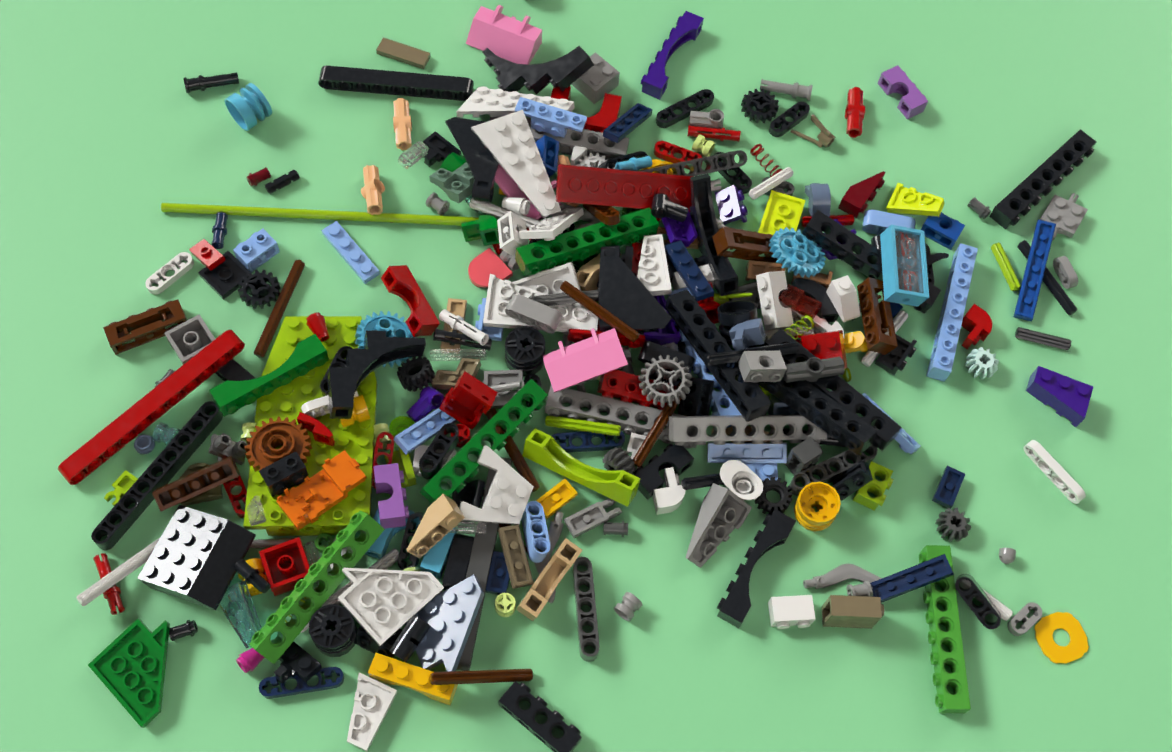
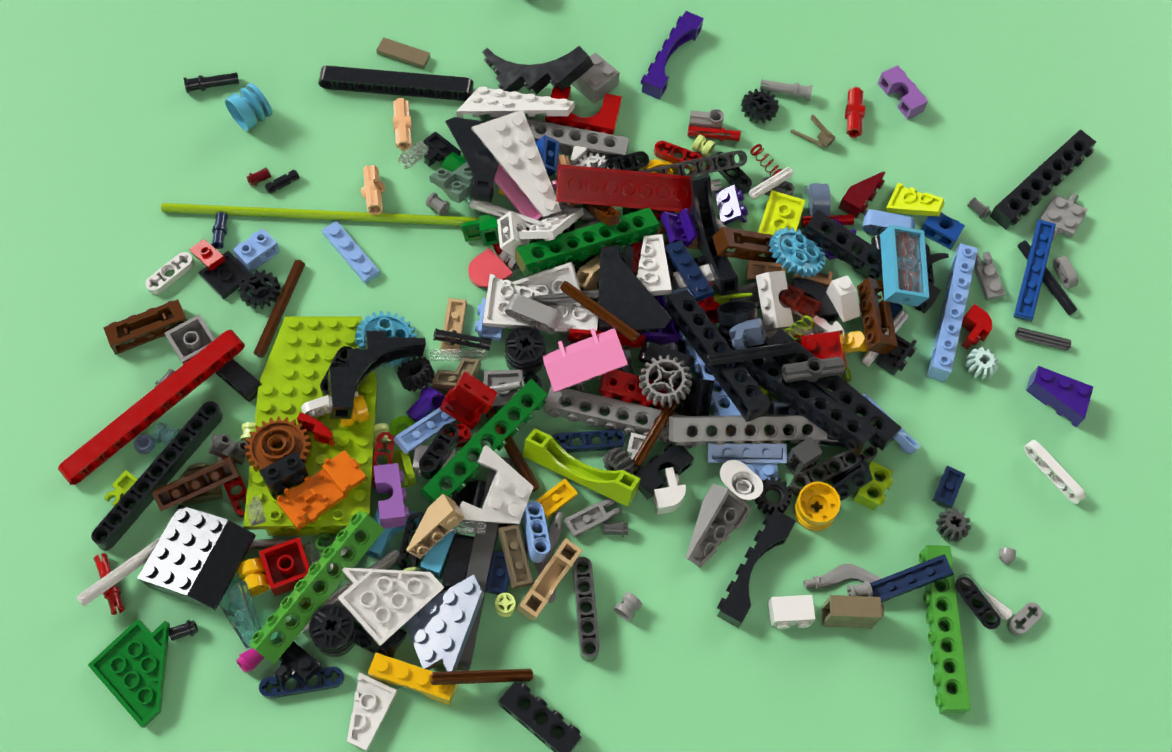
green arch [209,334,329,417] -> none
black axle [234,559,271,593] -> none
red cone [306,312,330,342] -> none
red arch [381,265,440,337] -> none
black pin [389,614,431,663] -> none
white pin [439,309,489,346] -> none
bright pink piece [466,5,542,65] -> none
white cone [502,197,530,216] -> none
light blue bracket [515,97,587,138] -> none
lime axle [545,415,621,436] -> none
dark blue plate [603,103,653,143] -> none
medium azure pin [615,156,652,171] -> none
black piece [651,194,689,223] -> none
black beam [656,89,714,128] -> none
black axle [681,473,724,490] -> none
light grey brick [738,351,787,383] -> none
black beam [769,102,810,137] -> none
lime axle [991,242,1021,291] -> none
yellow piece [1034,612,1089,664] -> none
none -> light grey hinge [974,252,1006,300]

